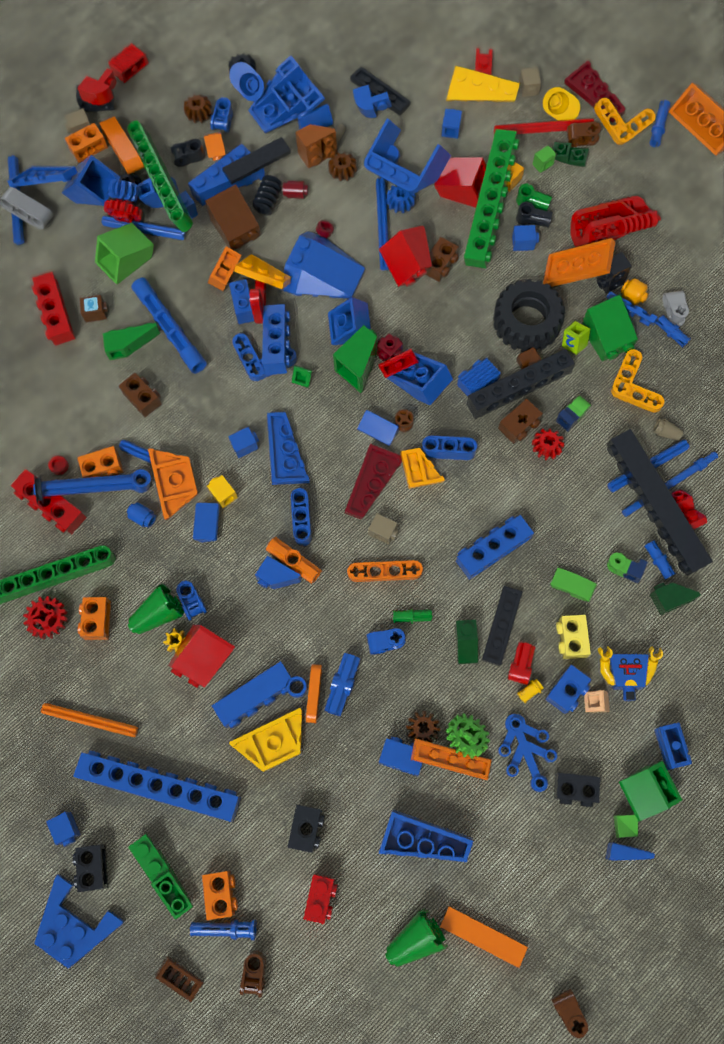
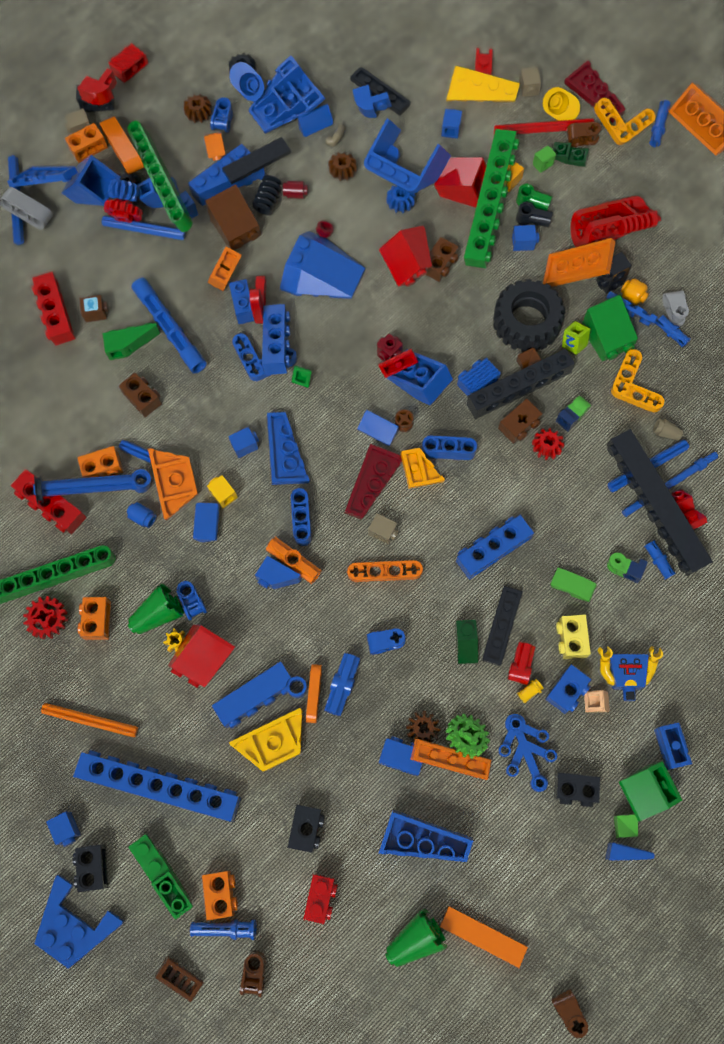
red tile [48,456,69,475] -> none
bright green slope [95,223,154,285] -> none
black piece [171,138,205,167] -> none
light orange wing [234,254,291,289] -> none
dark orange slope [295,124,337,169] -> none
blue slope [328,297,371,345] -> none
green slope [333,325,377,393] -> none
blue axle [376,178,389,271] -> none
green axle [393,608,432,624] -> none
dark green slope [650,583,701,616] -> none

